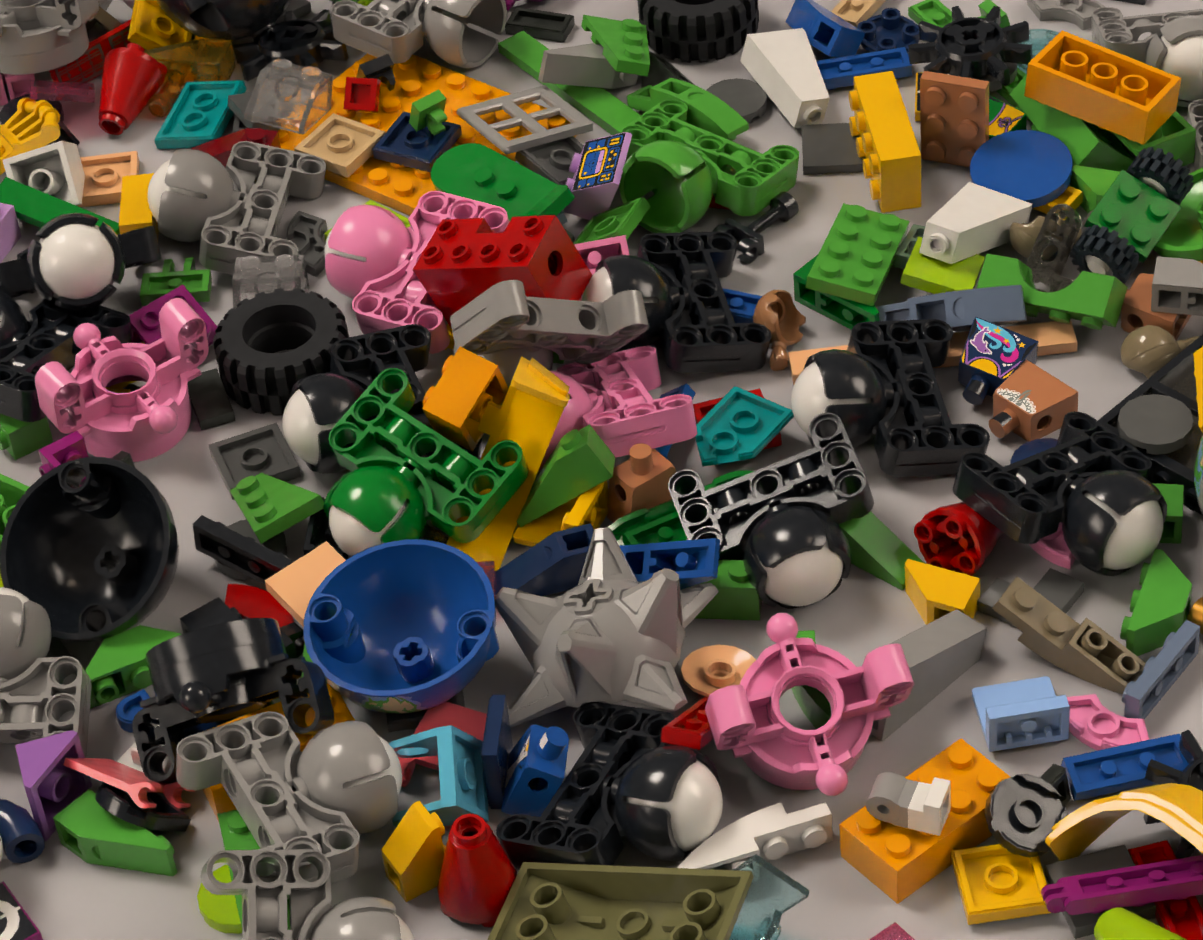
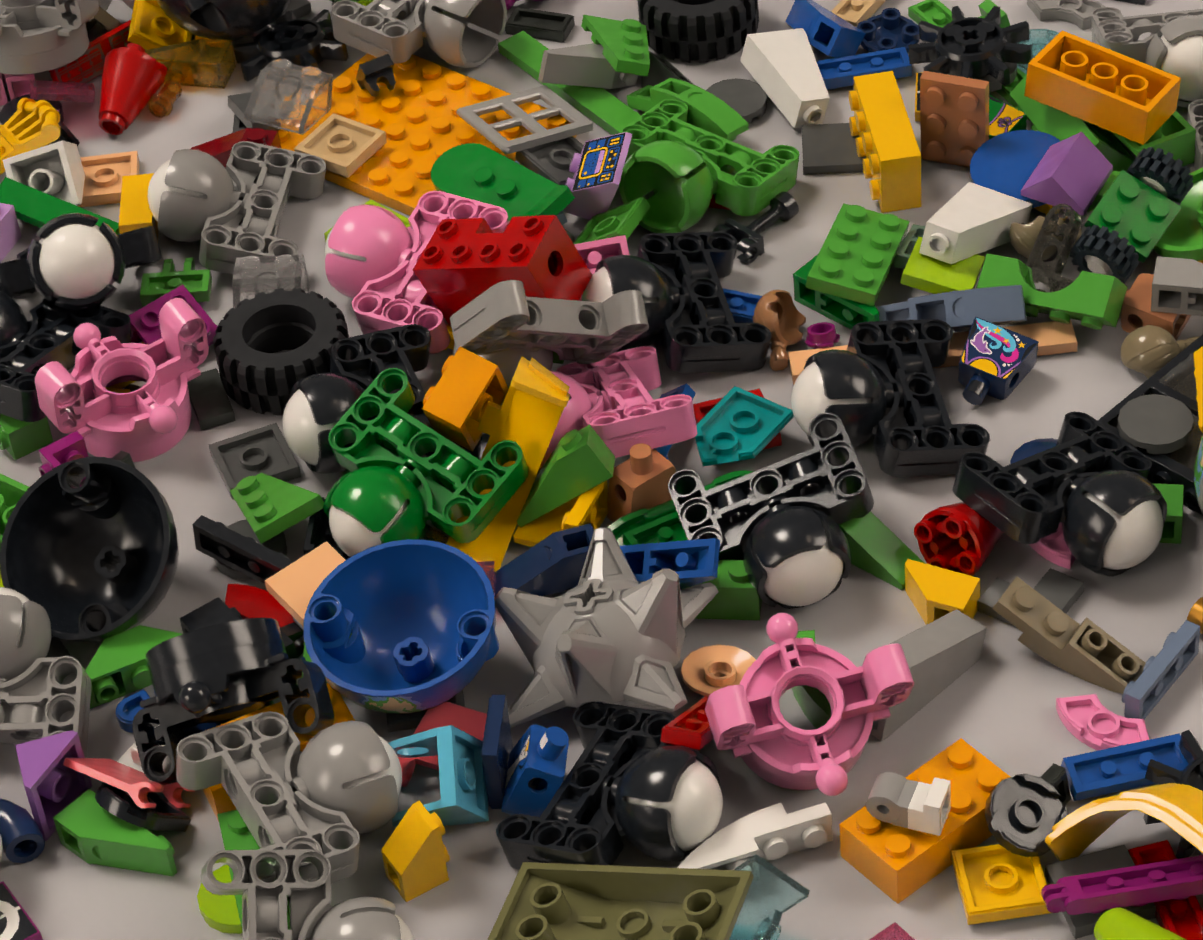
teal tile [154,80,247,149] -> none
dark grey tile [286,211,327,277] -> none
red plate [343,77,381,113] -> none
dark blue tile [372,112,462,172] -> none
bright green tile [409,89,447,135] -> none
red cone [437,814,517,927] -> none
light blue bracket [972,676,1070,752] -> none
nougat torso [989,360,1078,442] -> none
bright green slope [1120,549,1192,656] -> none
none -> magenta plate [805,322,840,349]
none -> medium lavender slope [1021,132,1113,216]

